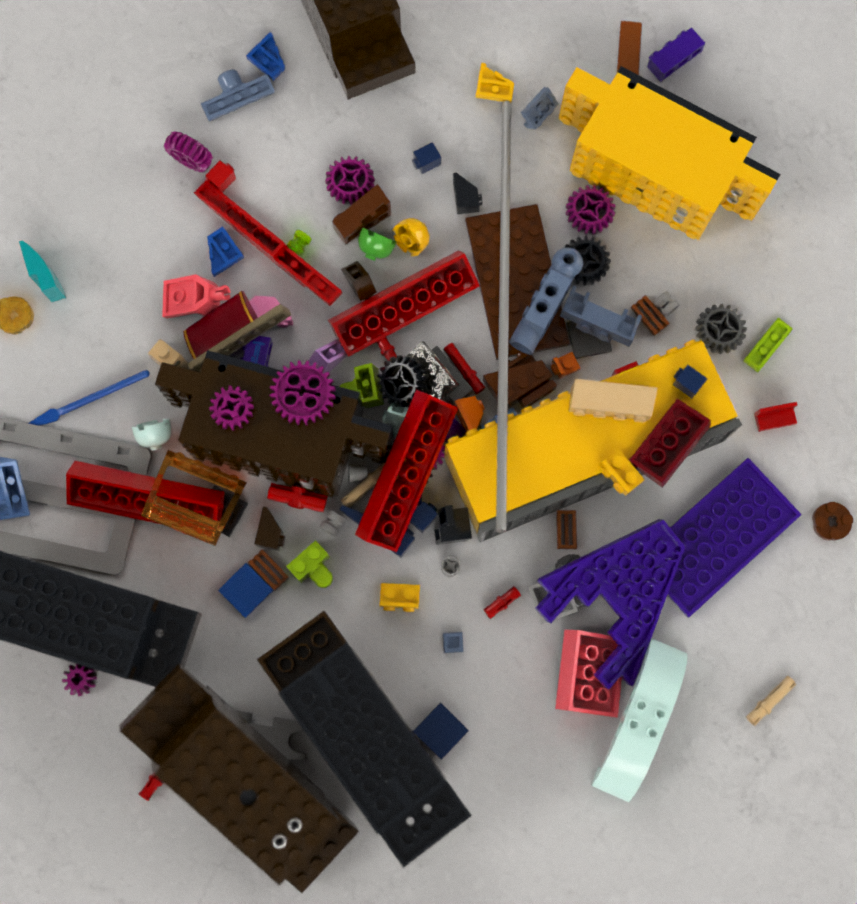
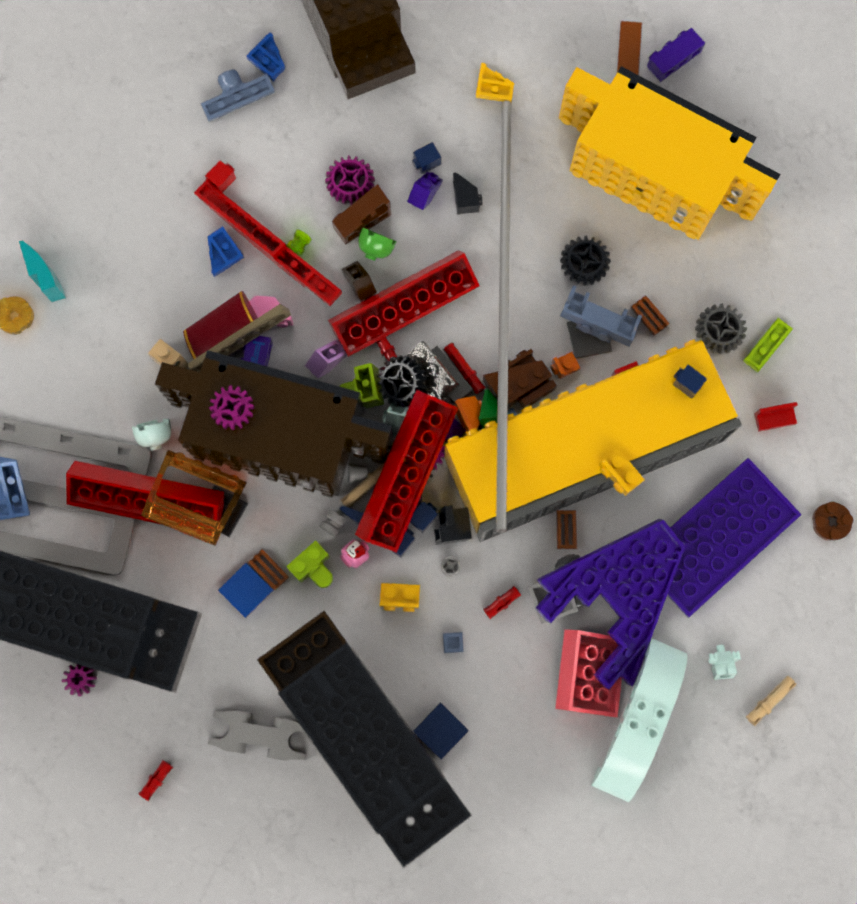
blue piece [28,370,150,426] -> none
dark brown piece [119,663,359,894] -> none
coral plate [162,274,231,319] -> none
magenta gear [163,131,213,172] -> none
dark brown slope [254,506,285,551] -> none
red piece [267,483,328,513] -> none
magenta gear [270,360,336,425] -> none
yellow cylinder [393,218,430,257] -> none
reddish brown plate [465,204,570,360] -> none
sand blue brick [509,247,583,355] -> none
sand blue bracket [520,87,559,130] -> none
magenta gear [565,185,616,235] -> none
tan slope [569,379,657,423] -> none
dark red slope [629,398,711,488] -> none
light grey wheel [653,291,679,317] -> none
none -> head [340,539,370,568]
none -> dark purple slope [407,172,443,210]
none -> green slope [479,389,498,429]
none -> light aqua piece [709,645,741,680]

